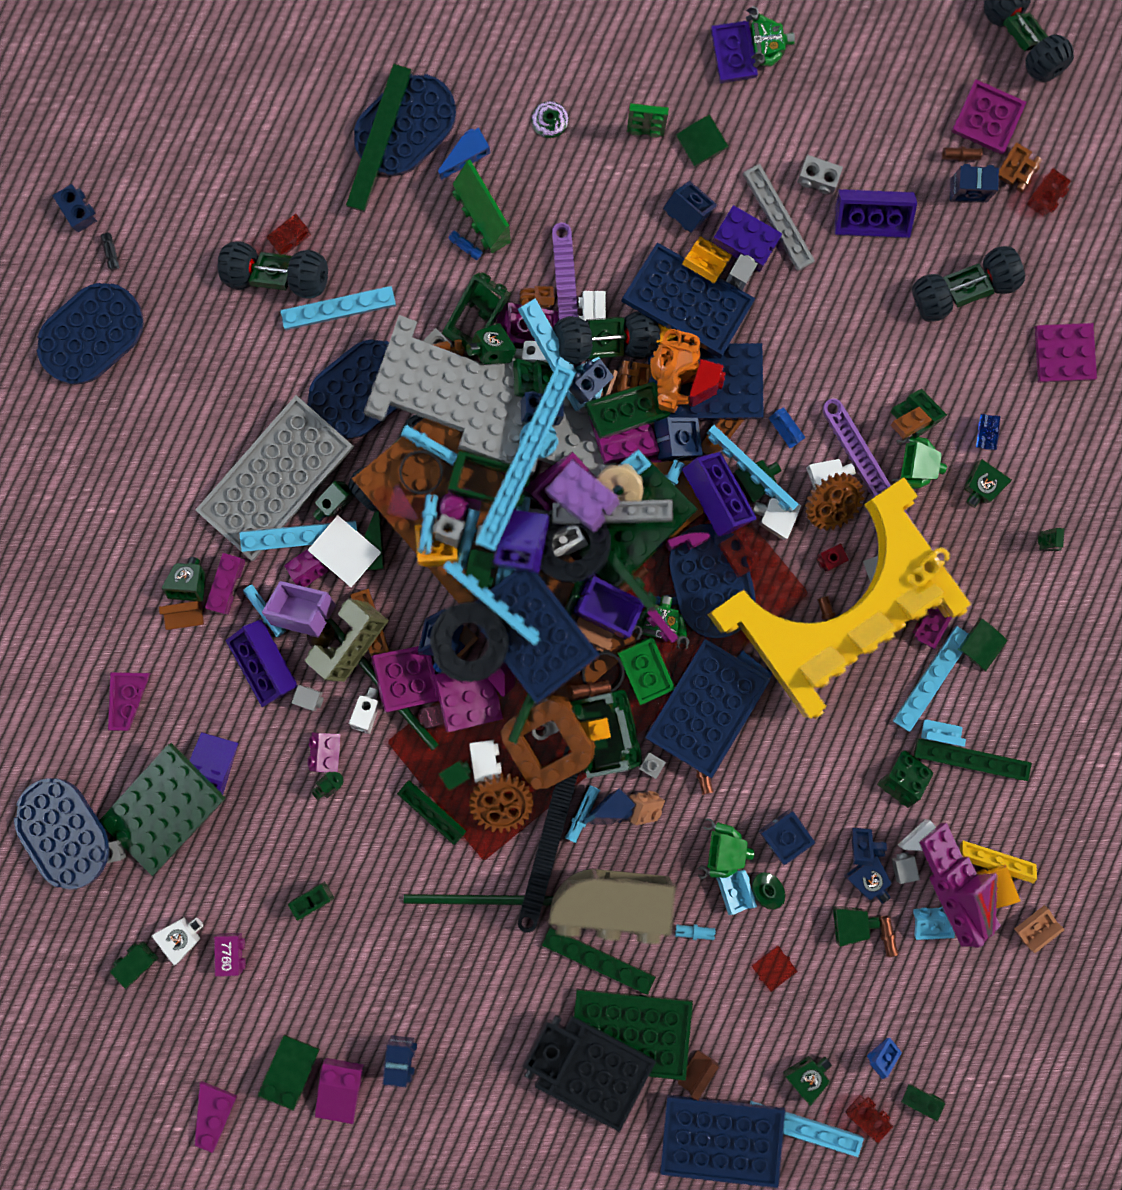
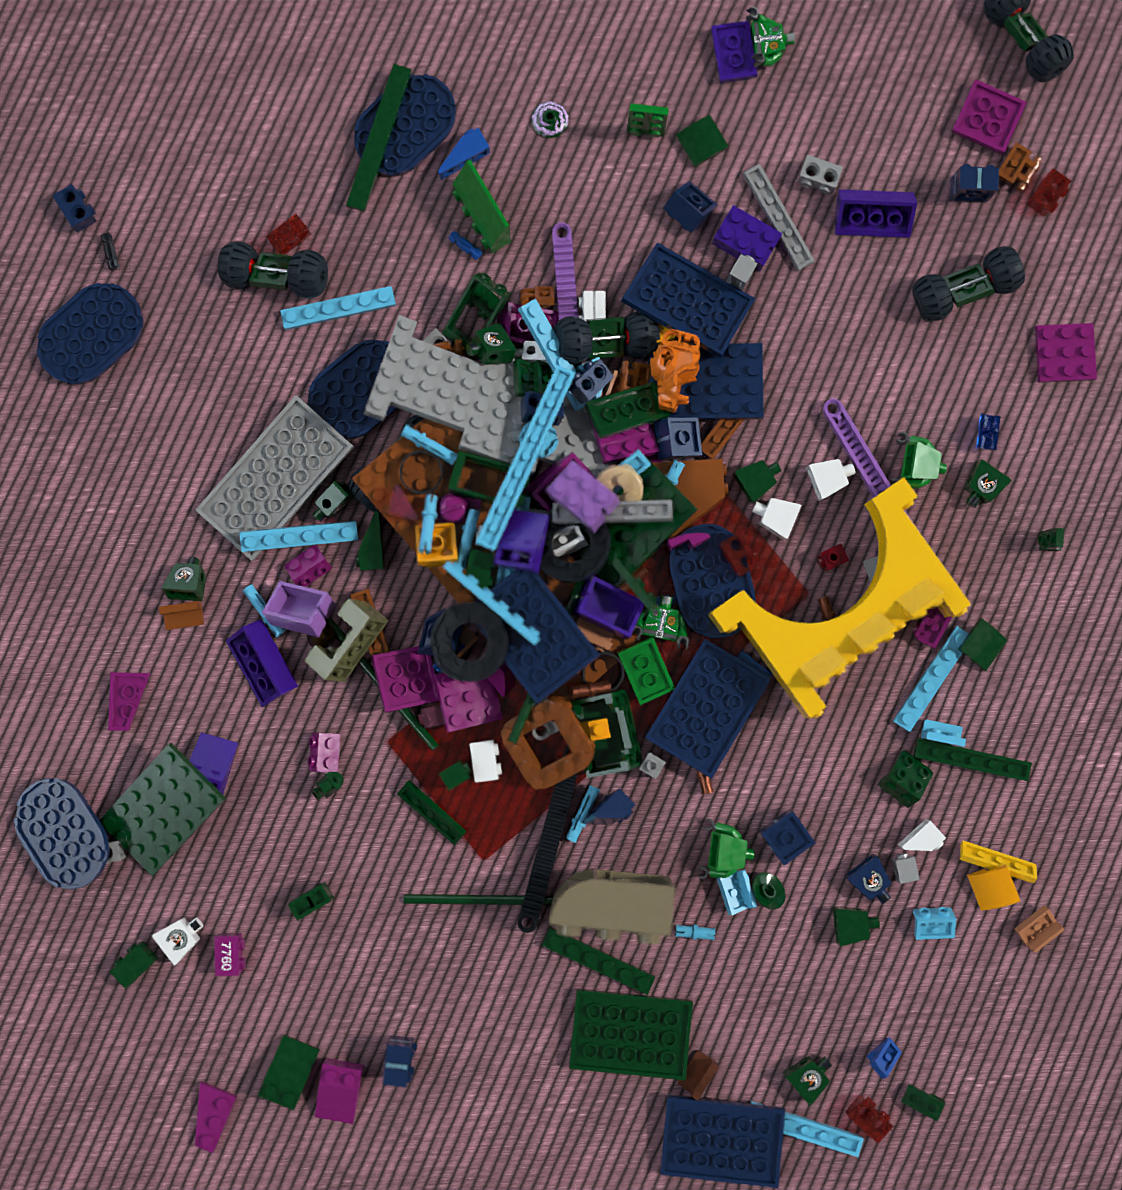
magenta arch [205,553,246,615] -> none
light grey brick [292,685,324,711] -> none
white sticker [308,515,381,587] -> none
white torso [349,687,380,734] -> none
light grey brick [433,515,464,548] -> none
dark orange gear [469,773,533,833] -> none
black plate [522,1015,656,1133] -> none
nougat bracket [629,791,665,825] -> none
magenta plate [646,610,678,643] -> none
light orange slope [682,236,732,283] -> none
dark purple slope [682,452,757,537] -> none
red slope [689,359,726,407] -> none
medium azure plate [707,425,799,512] -> none
clear red piece [751,945,798,992] -> none
blue hinge [768,407,806,449] -> none
dark orange gear [805,472,865,531] -> none
dark blue plate [851,828,887,866] -> none
copper pin [879,915,899,957] -> none
dark green slope [890,388,947,439] -> none
dark orange plate [891,407,932,439] -> none
yellow piece [909,548,950,587] -> none
magenta wedge [919,823,1001,948] -> none
copper pin [942,146,983,162] -> none

